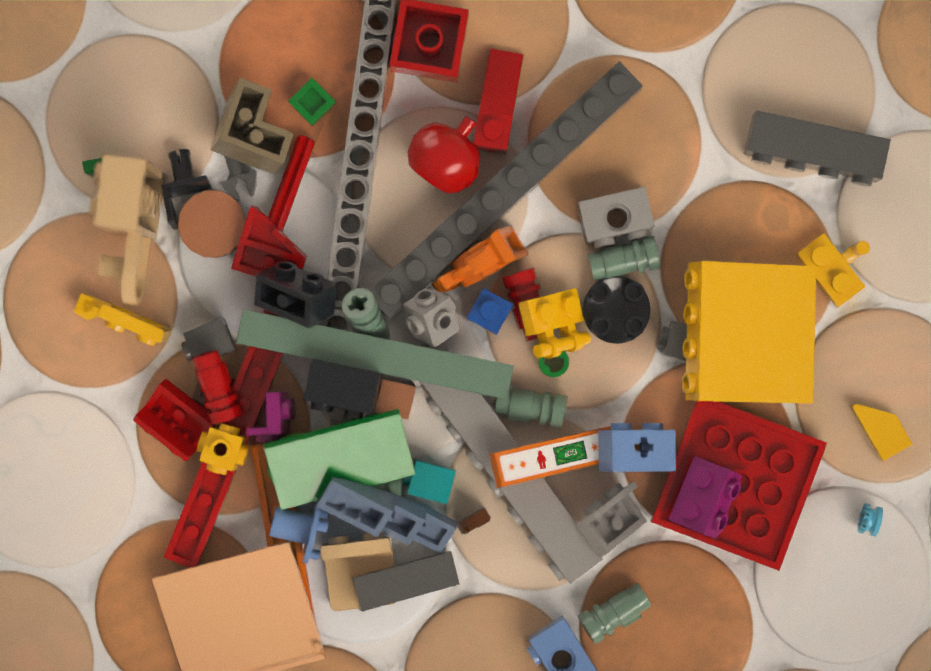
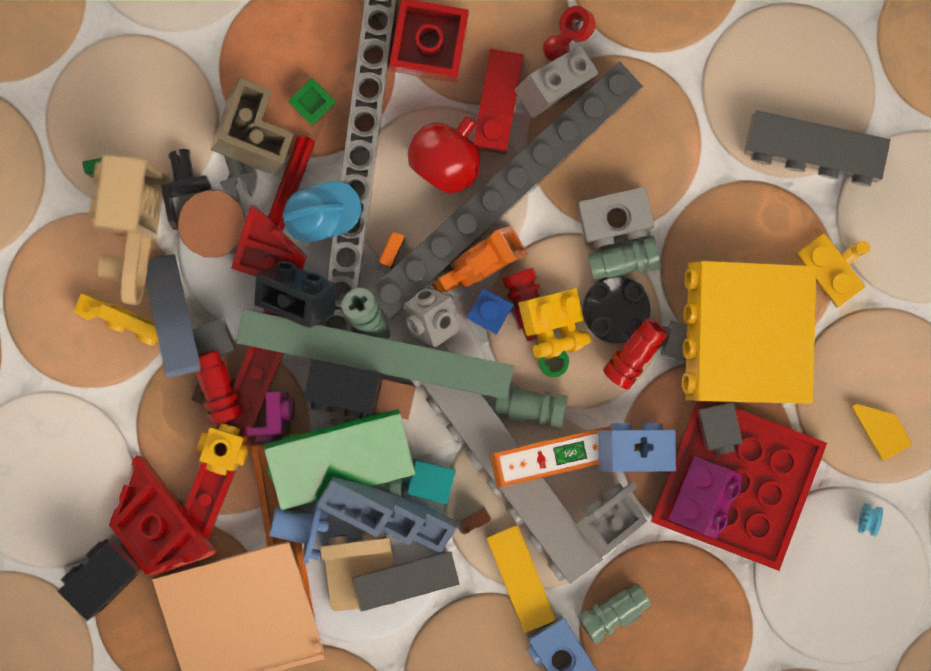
red bracket [133,378,216,461] -> none
none -> black brick [57,538,143,621]
none -> red wing [109,455,217,576]
none -> sand blue slope [146,254,201,378]
none -> dark azure piece [283,181,361,242]
none -> orange tile [379,232,405,269]
none -> yellow tile [486,524,556,633]
none -> light grey brick [514,45,599,118]
none -> red plate [543,6,596,61]
none -> red axle [603,318,668,390]
none -> dark grey brick [696,402,743,455]

